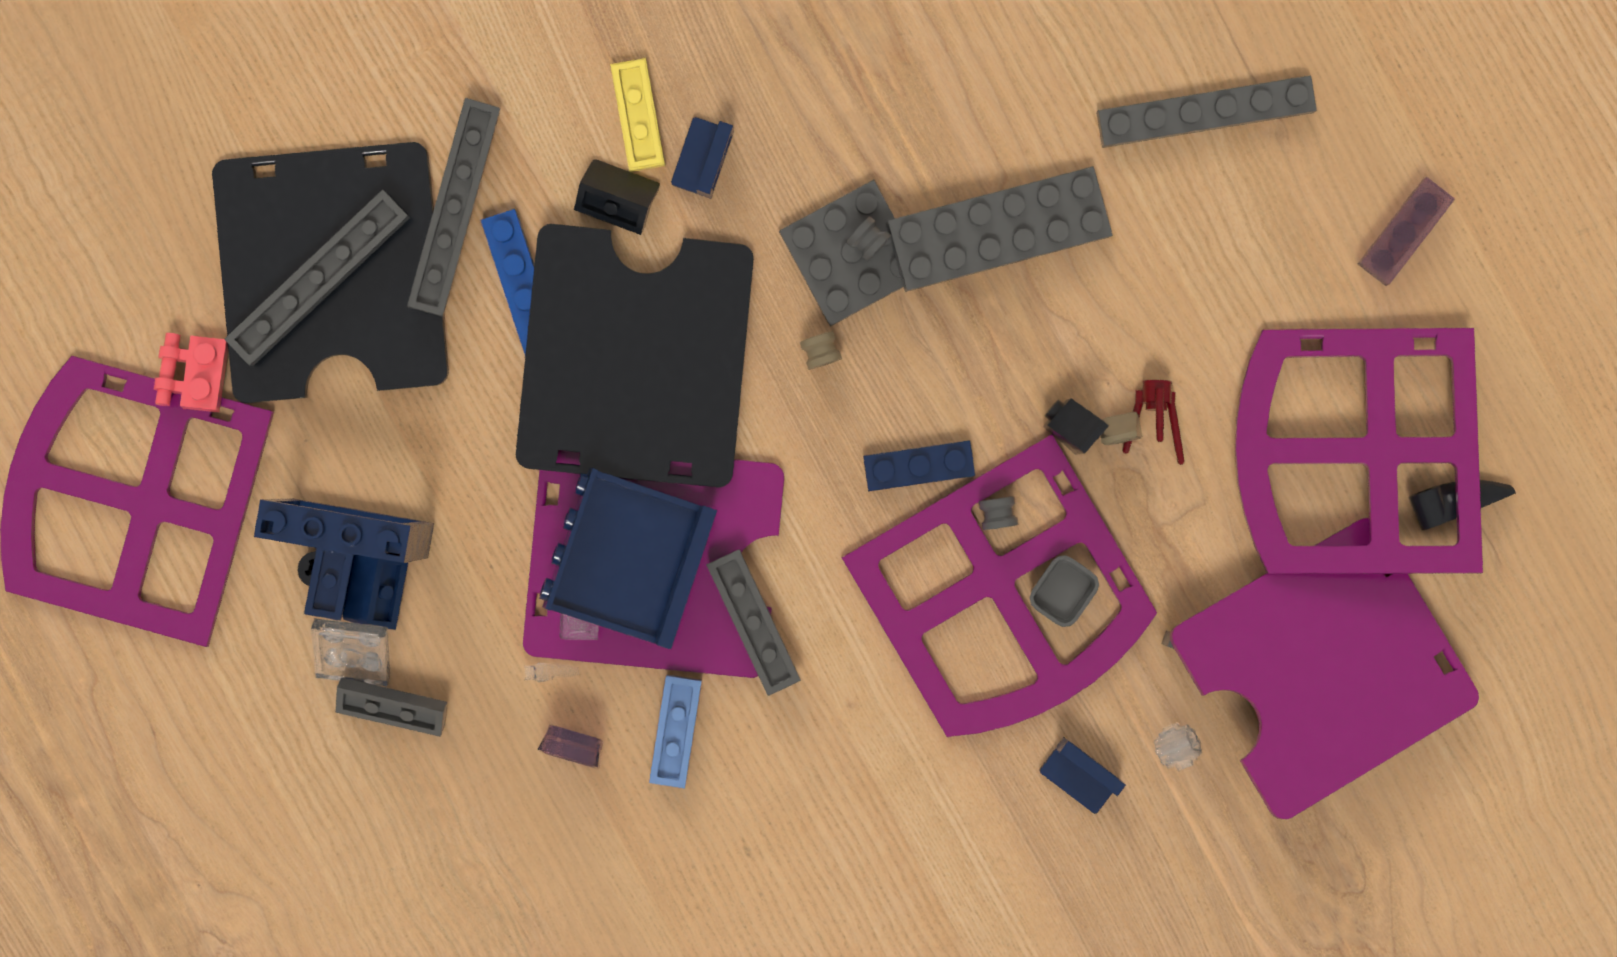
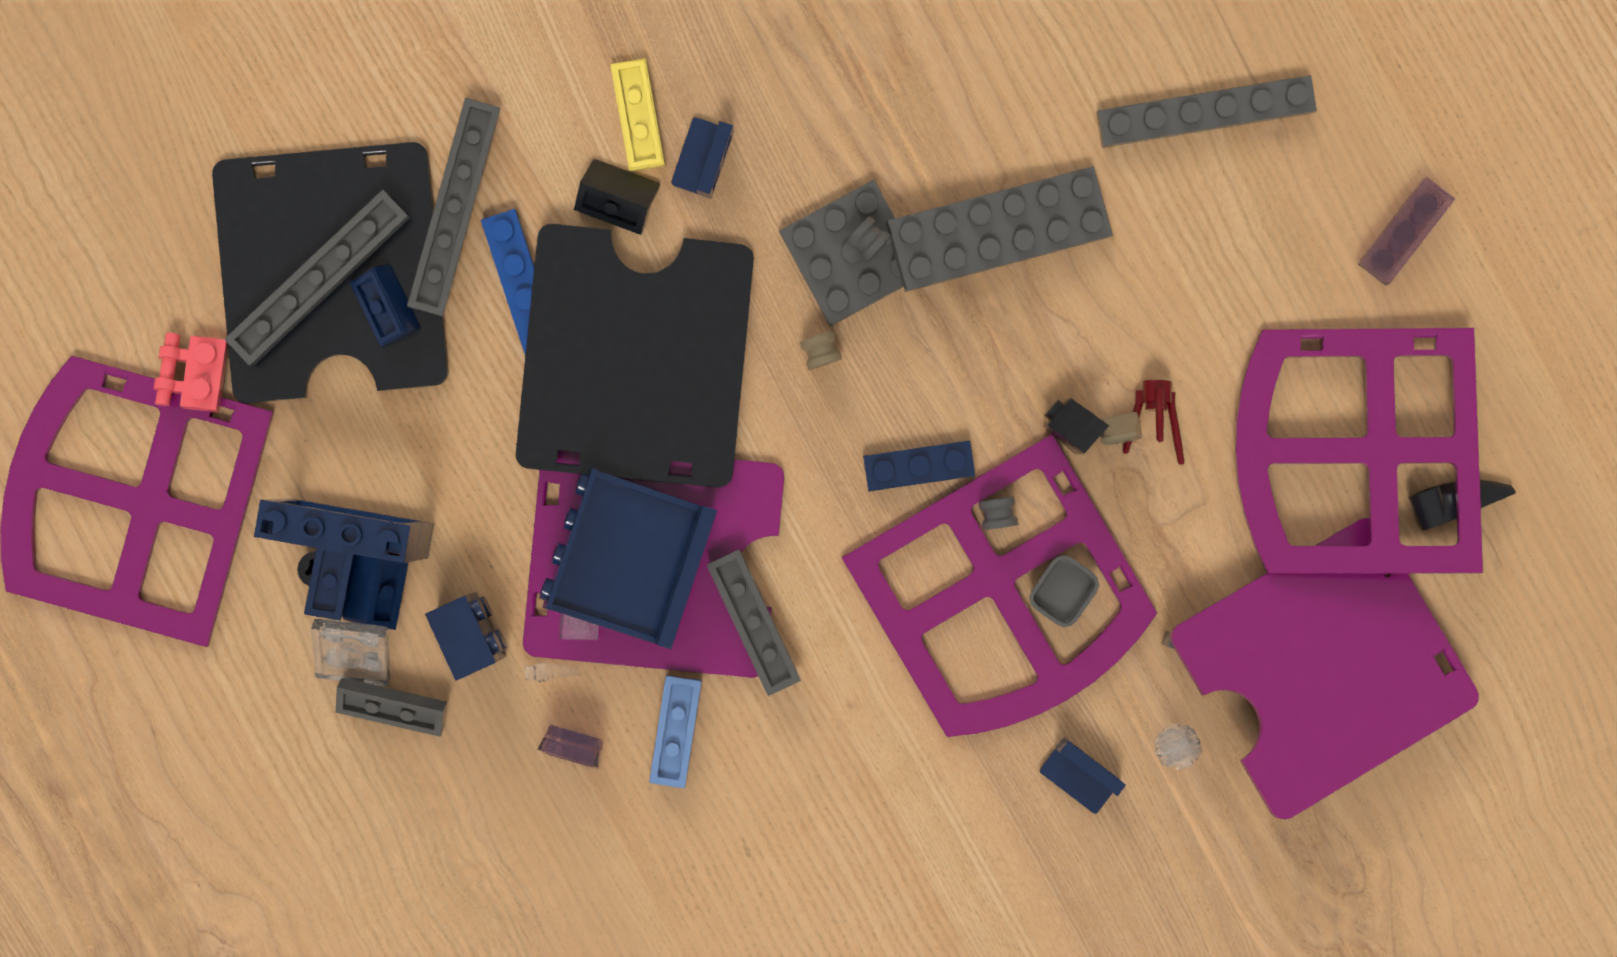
none -> dark blue slope [349,264,420,347]
none -> dark blue brick [425,592,508,681]

